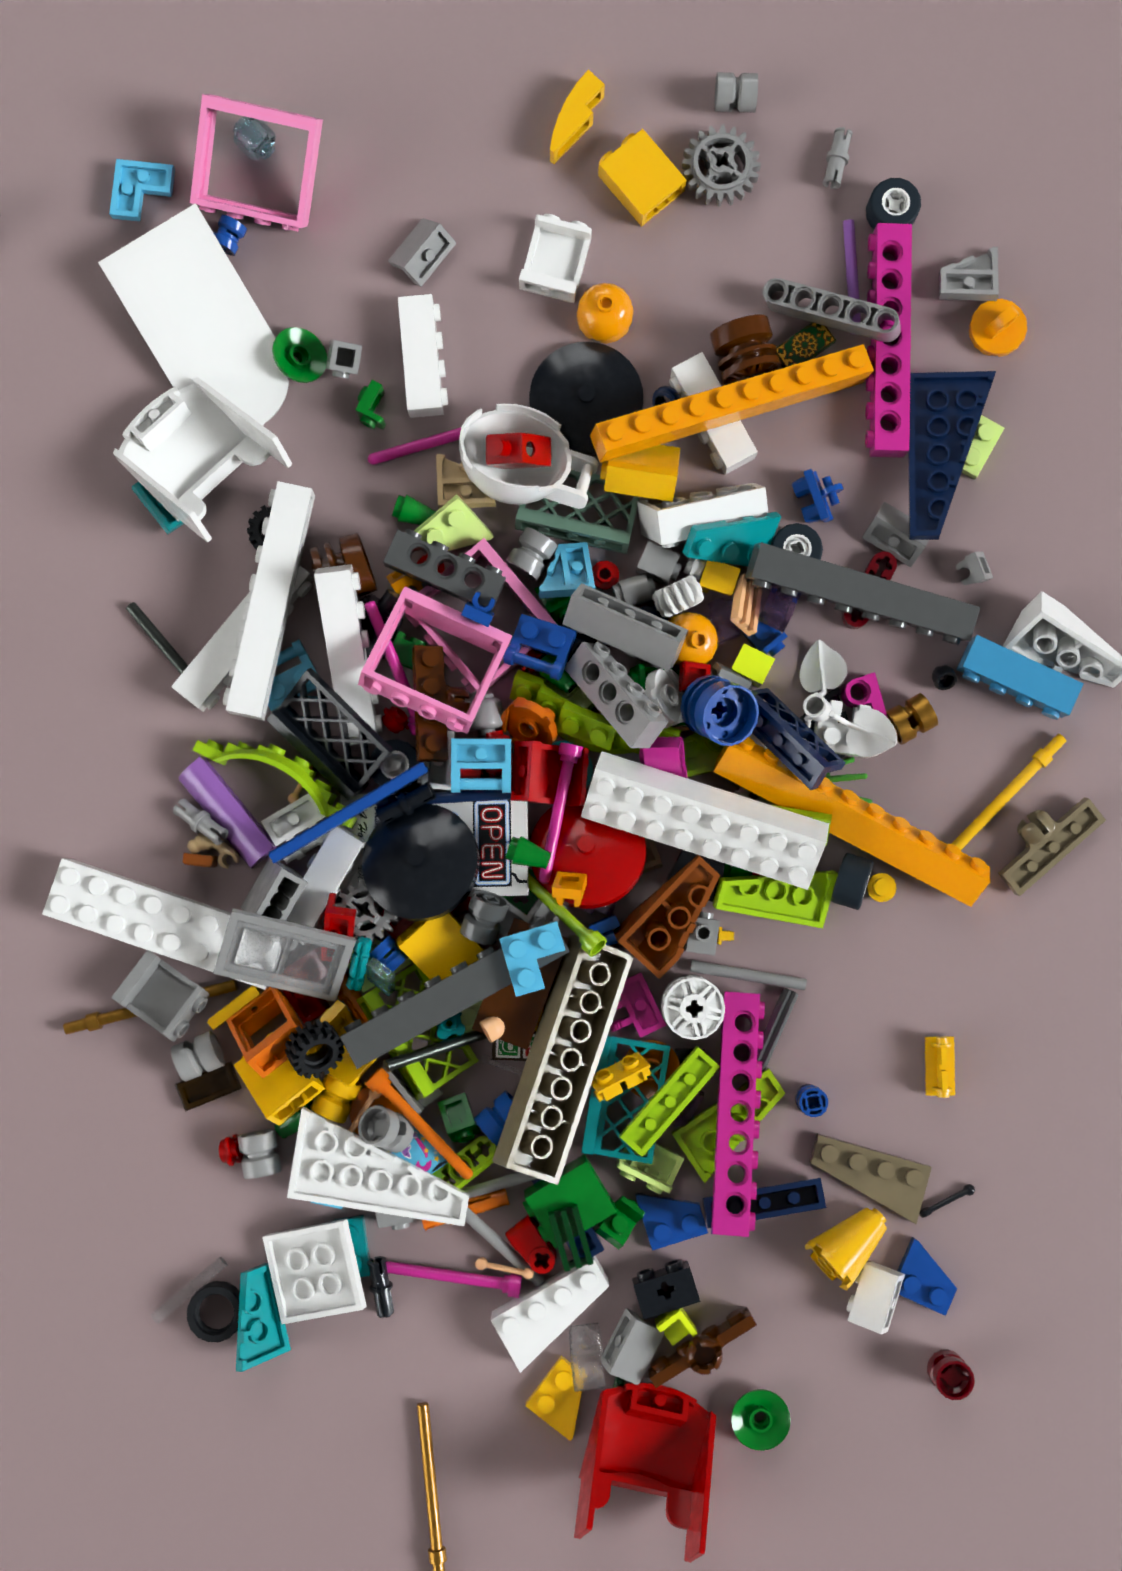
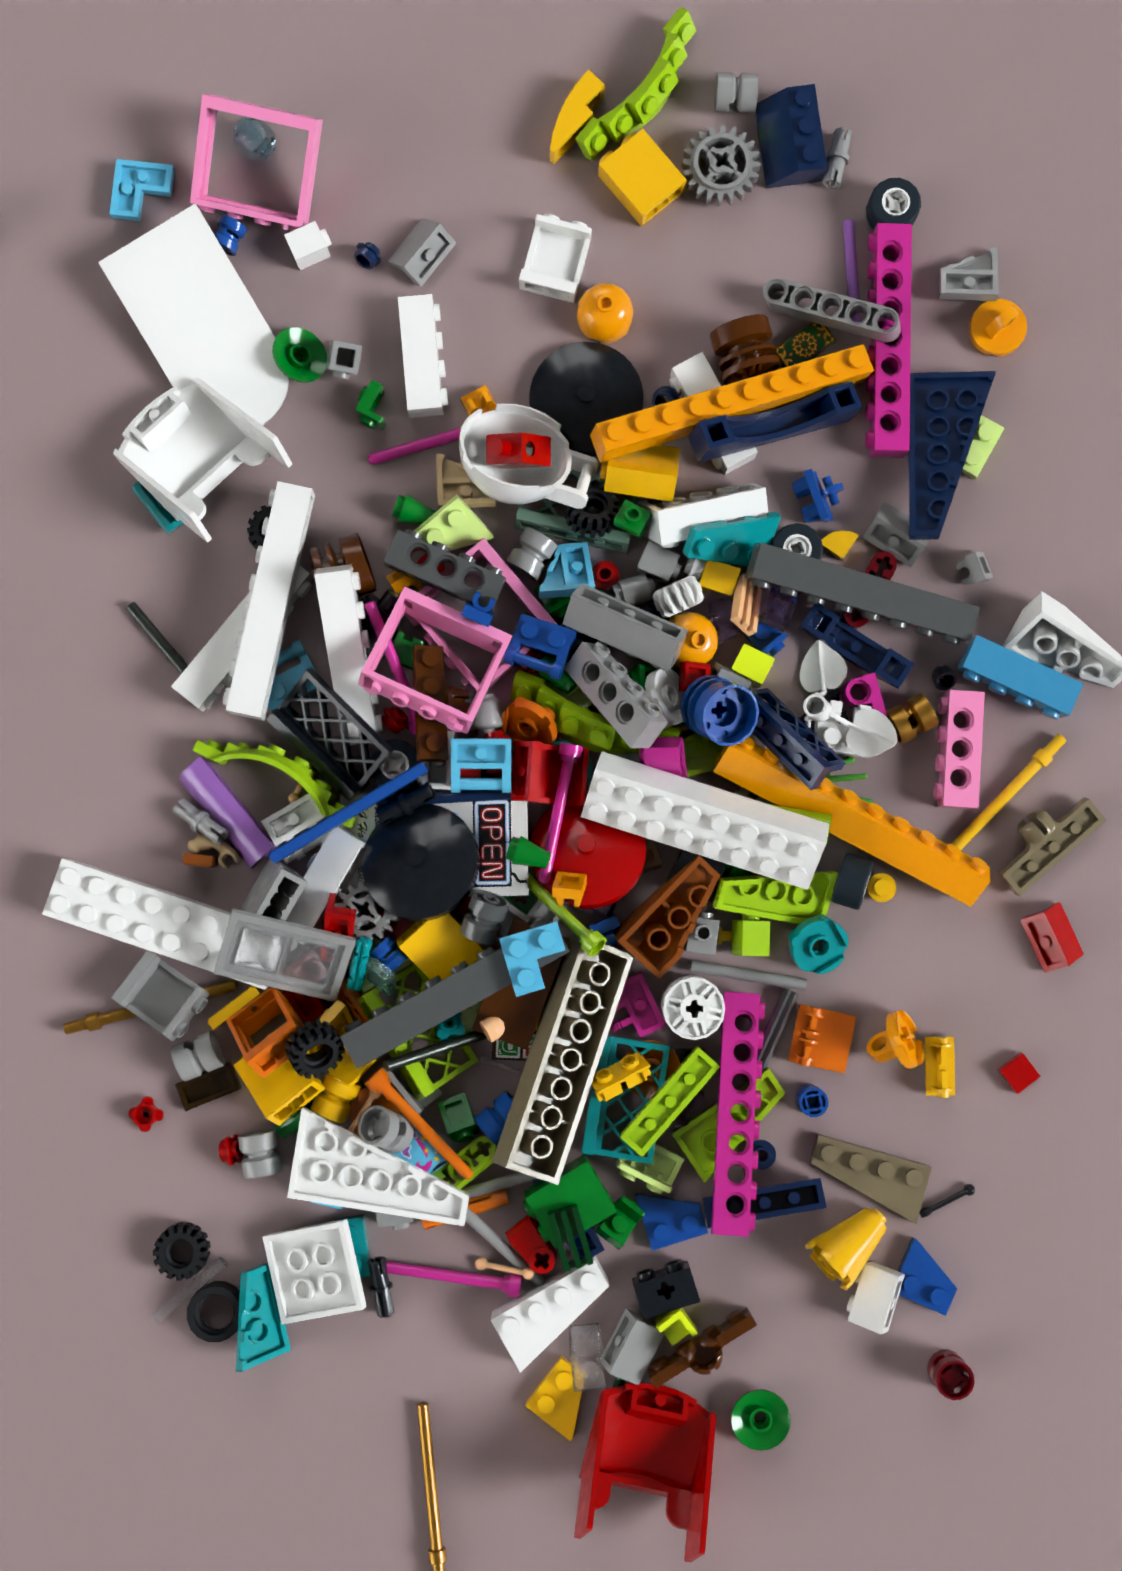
none -> red plate [128,1096,164,1132]
none -> black tyre [153,1222,211,1281]
none -> white brick [284,221,332,270]
none -> dark blue plate [354,242,381,270]
none -> light orange tile [460,385,496,416]
none -> black tyre [565,482,619,538]
none -> lime piece [575,7,697,161]
none -> green bracket [613,499,652,539]
none -> dark blue arch [688,381,862,463]
none -> lime brick [731,914,770,956]
none -> dark blue plate [753,1139,776,1170]
none -> dark blue slope [755,84,827,189]
none -> orange hinge [787,1004,857,1074]
none -> teal plate [788,914,848,974]
none -> dark blue slope [800,604,914,689]
none -> yellow tile [821,530,859,561]
none -> light orange tile [866,1010,924,1069]
none -> bright pink brick [933,690,985,809]
none -> red tile [998,1052,1041,1094]
none -> red panel [1020,902,1084,973]

